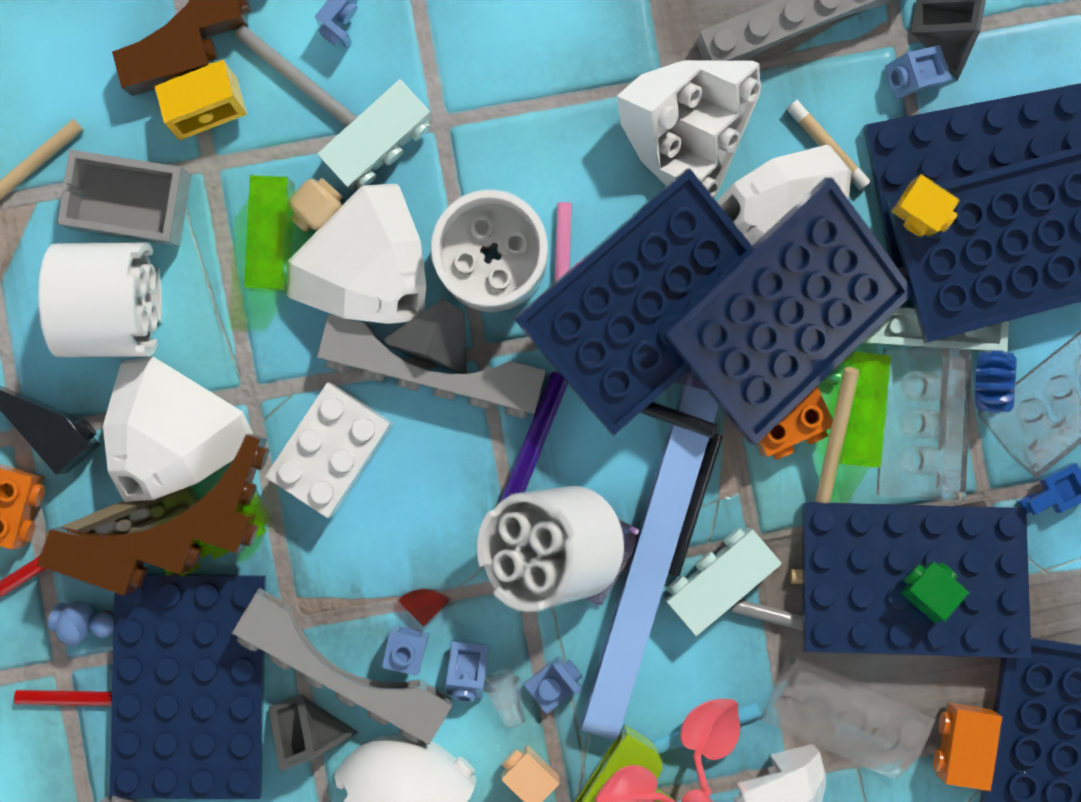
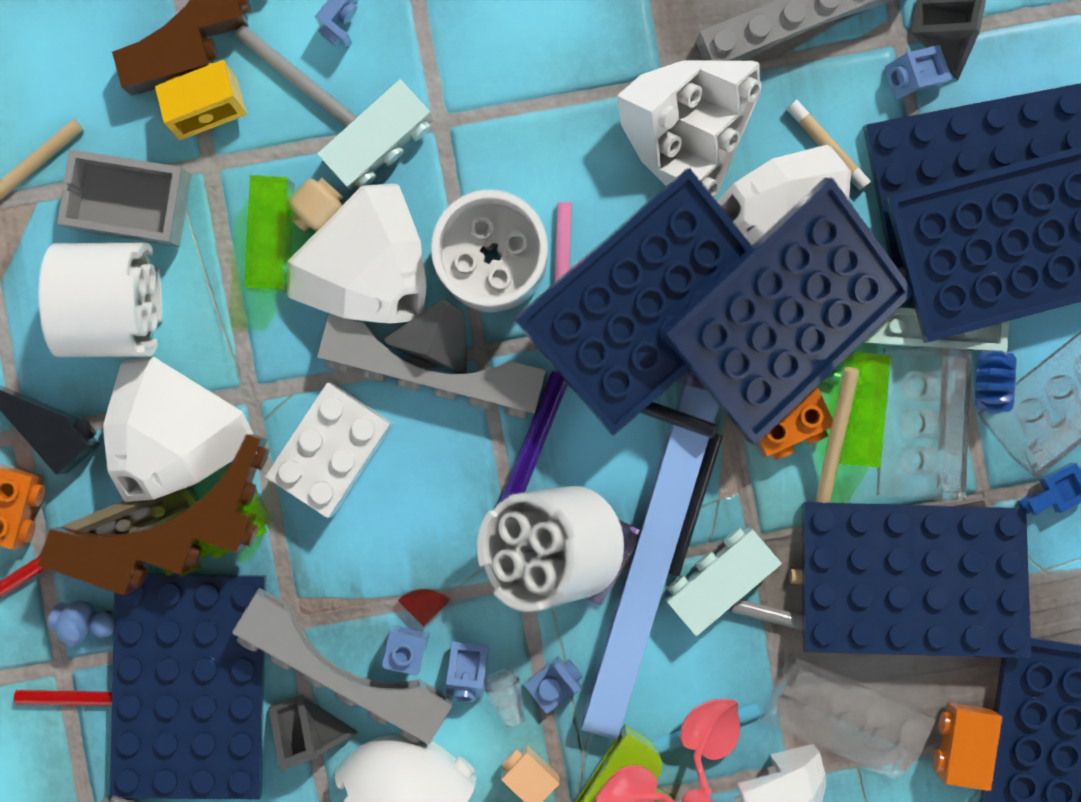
yellow brick [891,174,959,237] -> none
green brick [900,562,970,623] -> none

